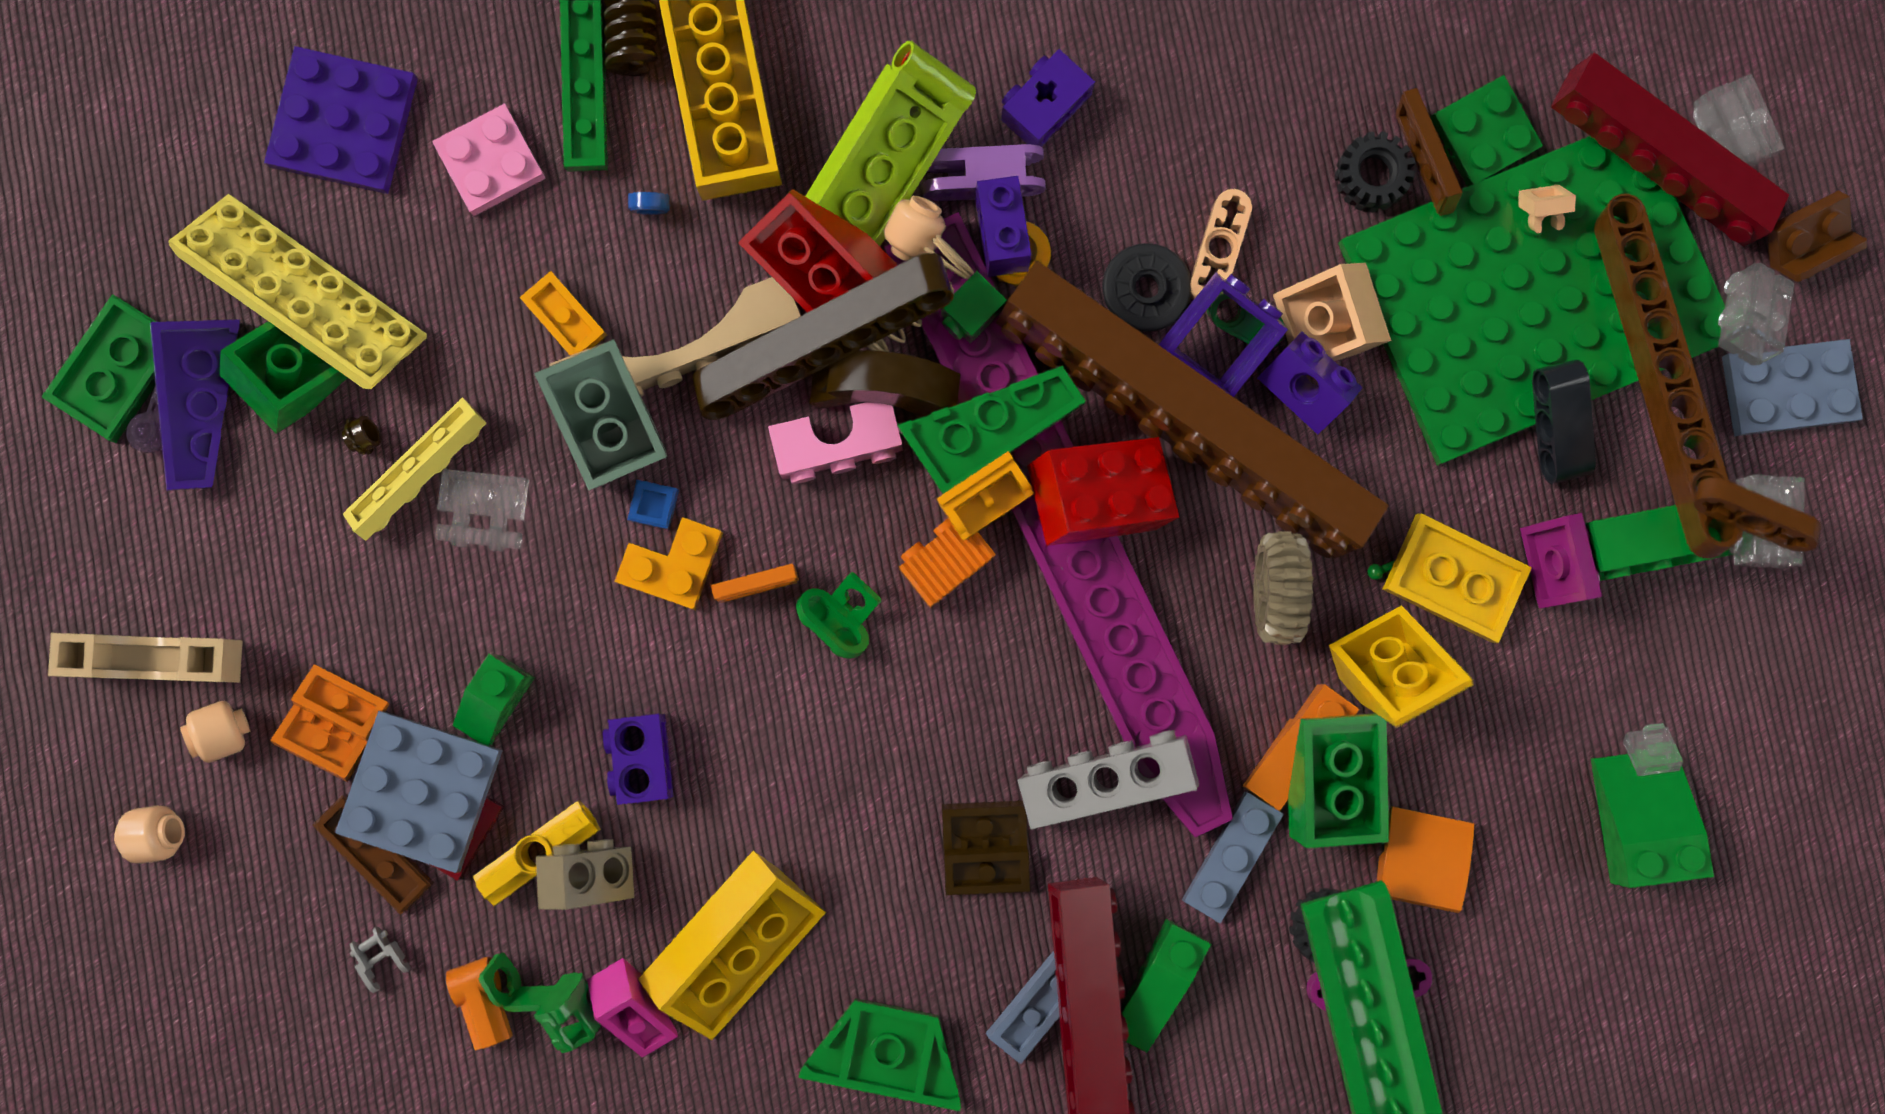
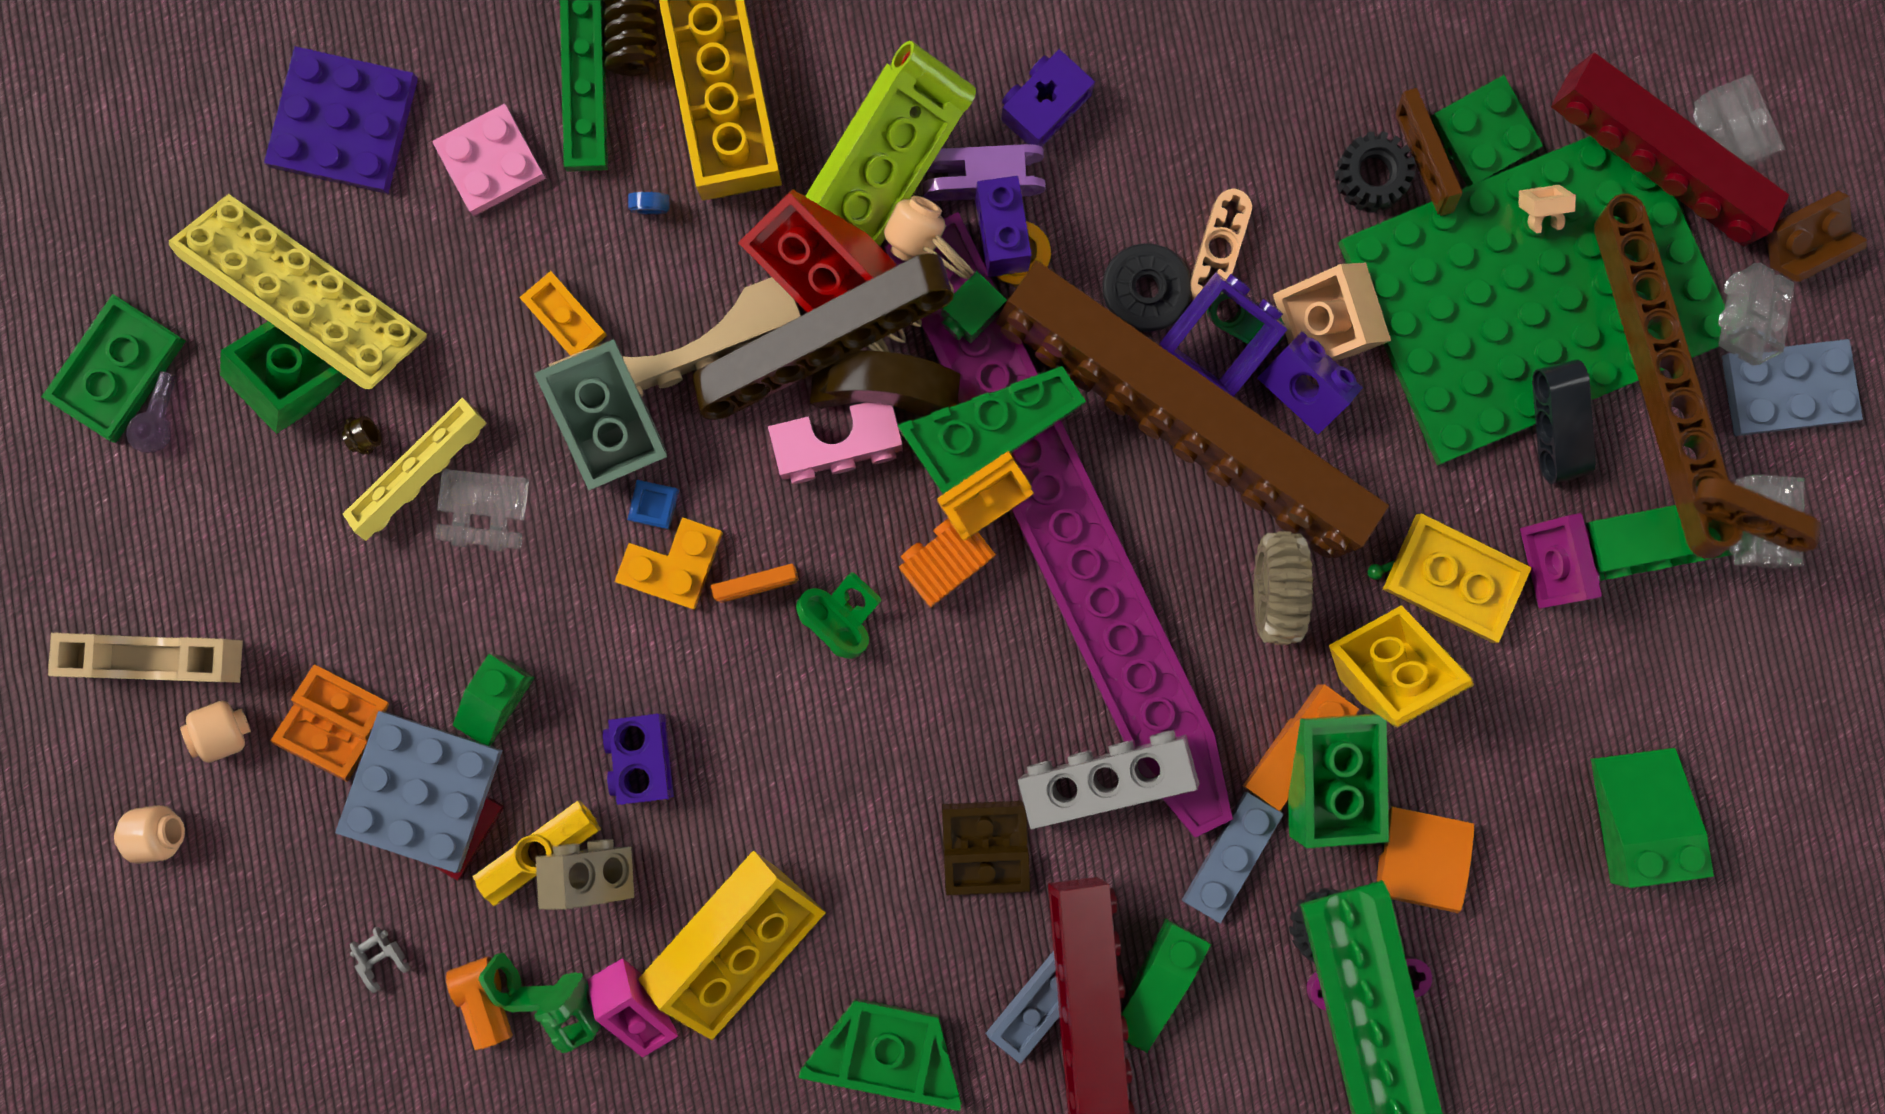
dark purple wing [150,319,240,491] -> none
reddish brown tile [312,794,434,915] -> none
red brick [1027,437,1179,546] -> none
clear tile [1623,723,1683,776] -> none

